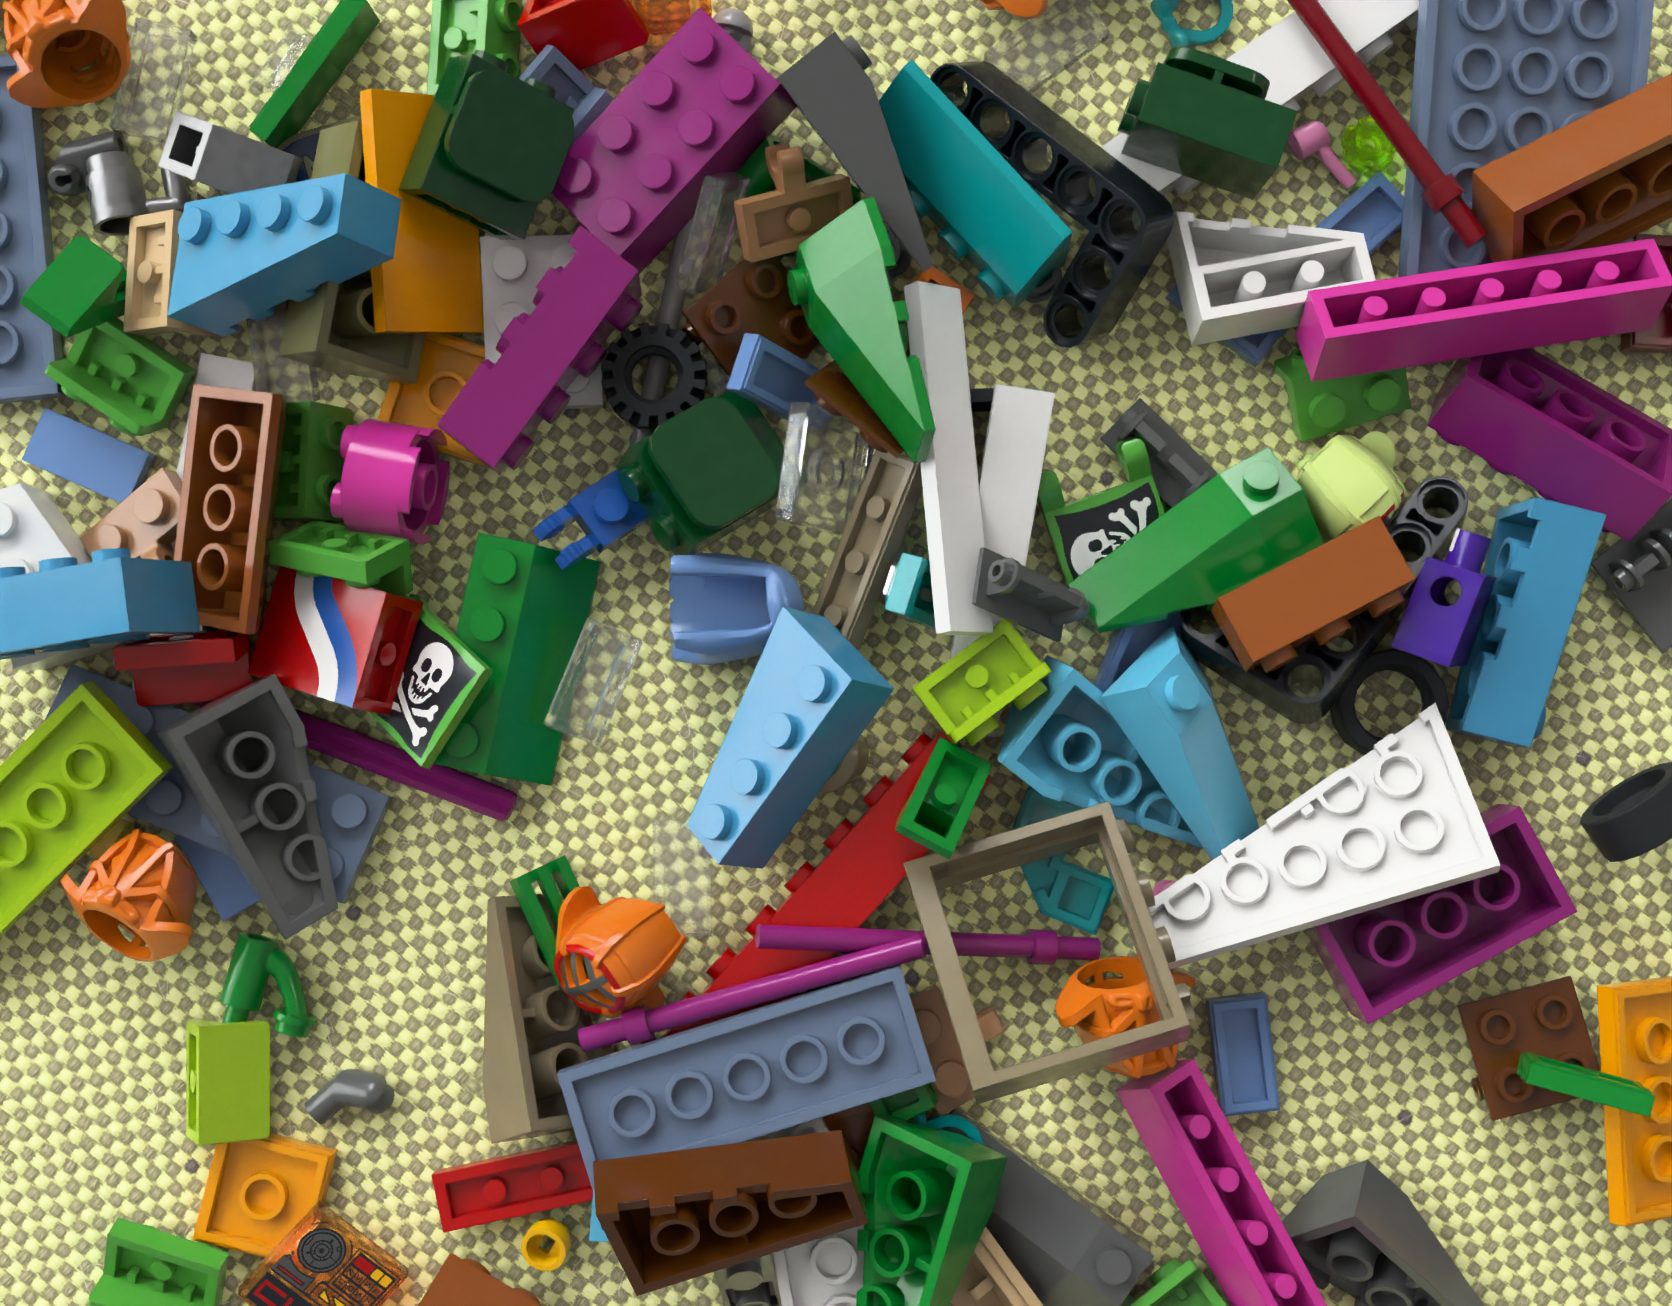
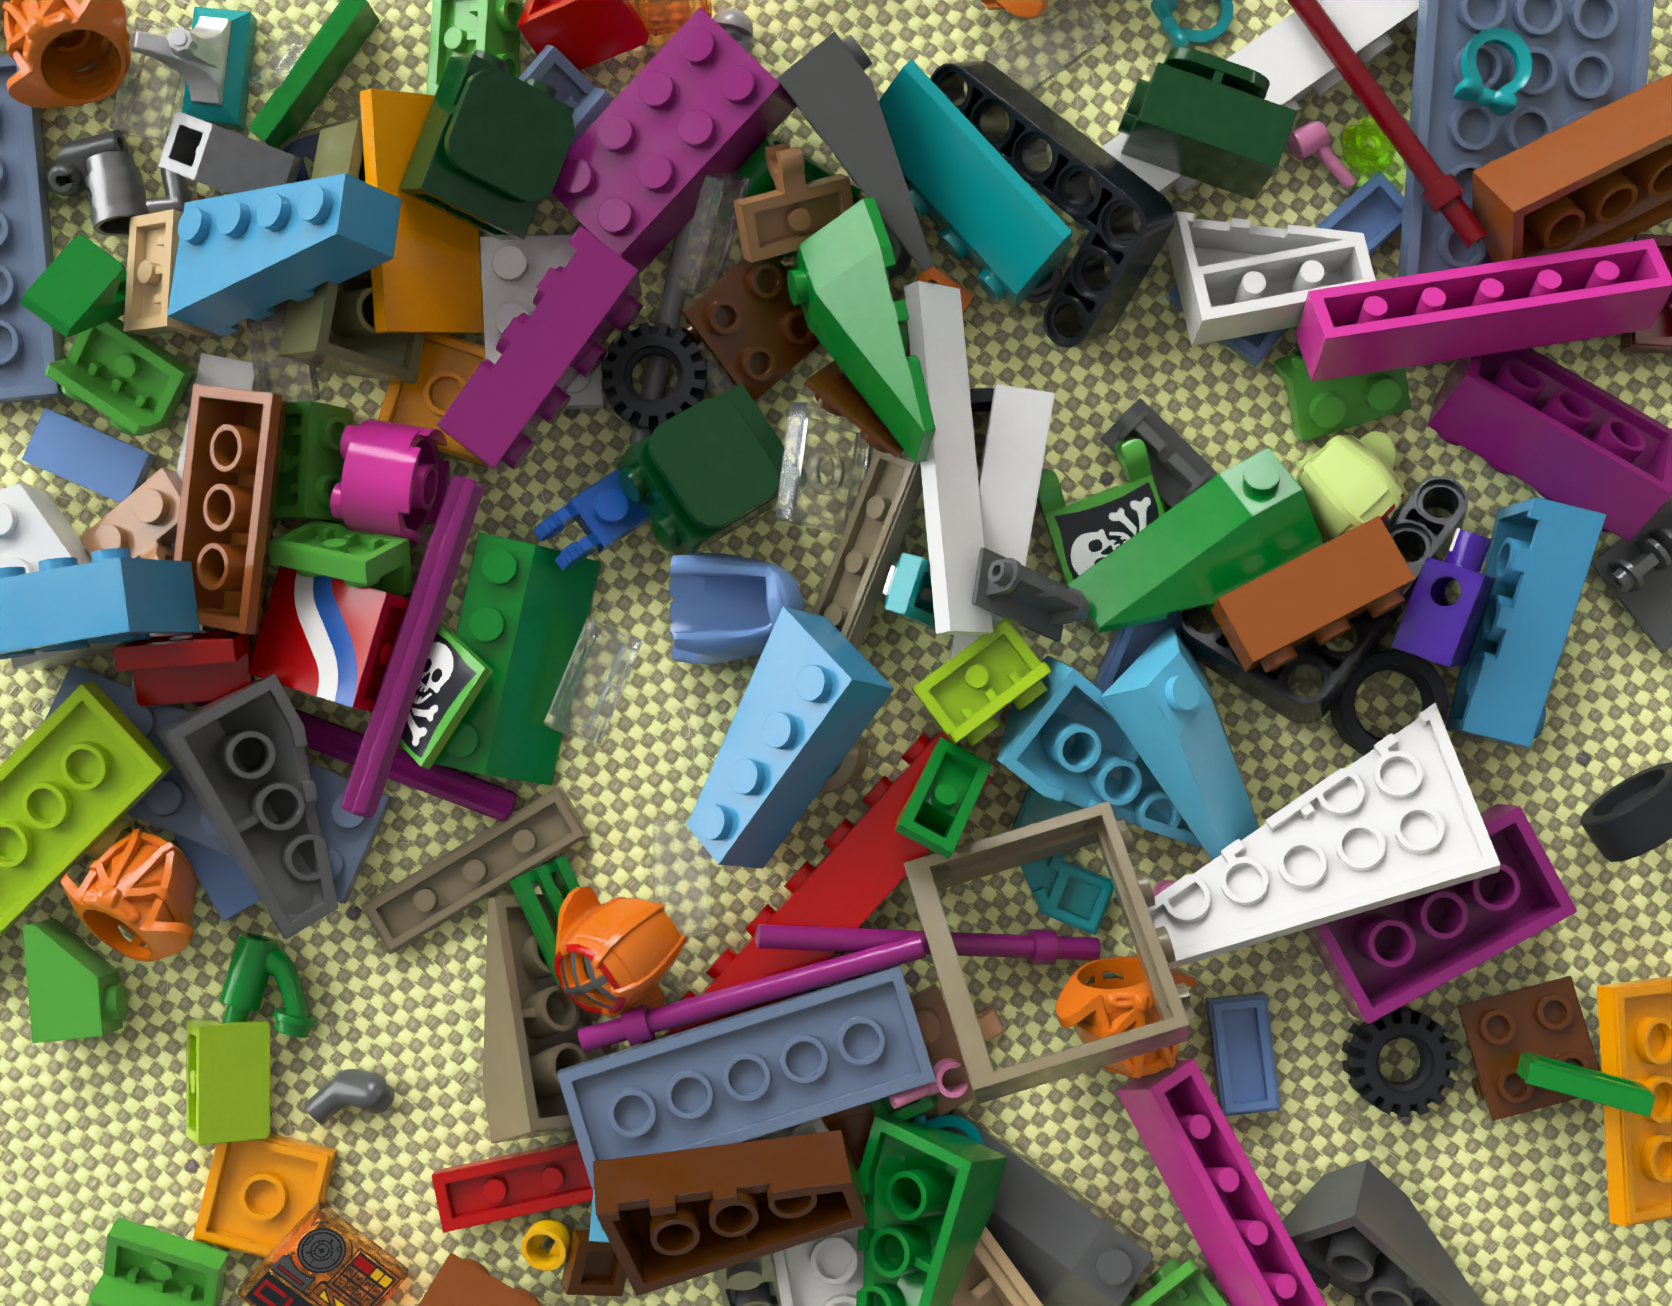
medium blue tile [726,333,824,431] -> none
none -> bright green slope [22,919,128,1043]
none -> piece [131,6,257,131]
none -> magenta axle [341,476,484,818]
none -> dark tan tile [361,786,591,955]
none -> reddish brown plate [561,1229,627,1296]
none -> bright pink hand [889,1058,968,1109]
none -> black tyre [1342,1006,1458,1117]
none -> teal piece [1453,27,1533,117]

